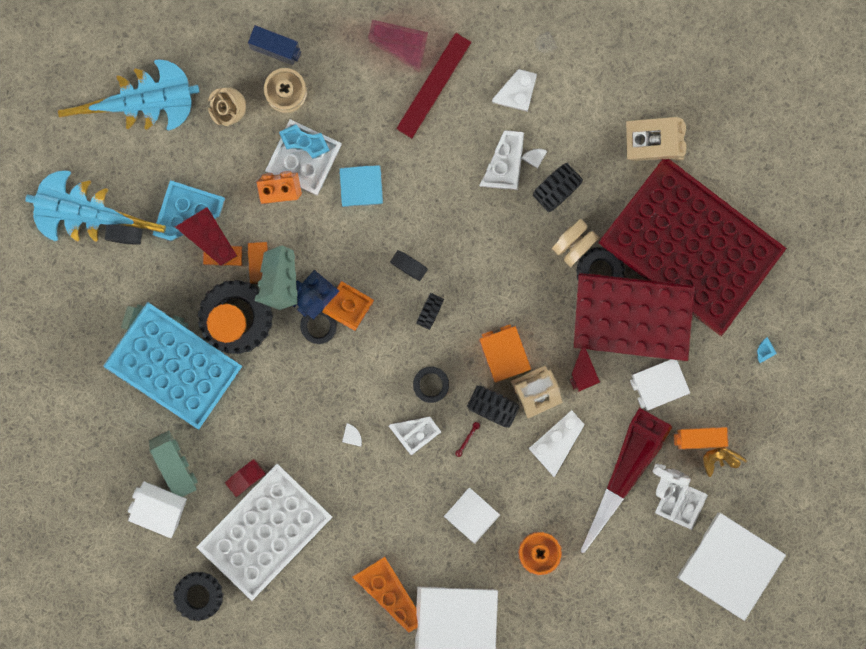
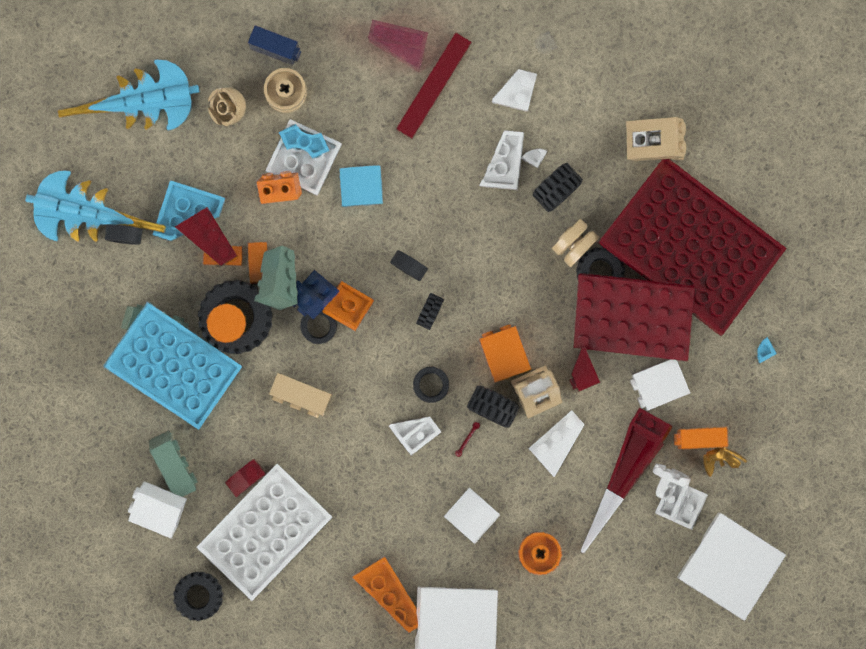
white tile [342,424,362,446] -> none
none -> tan brick [269,373,332,418]

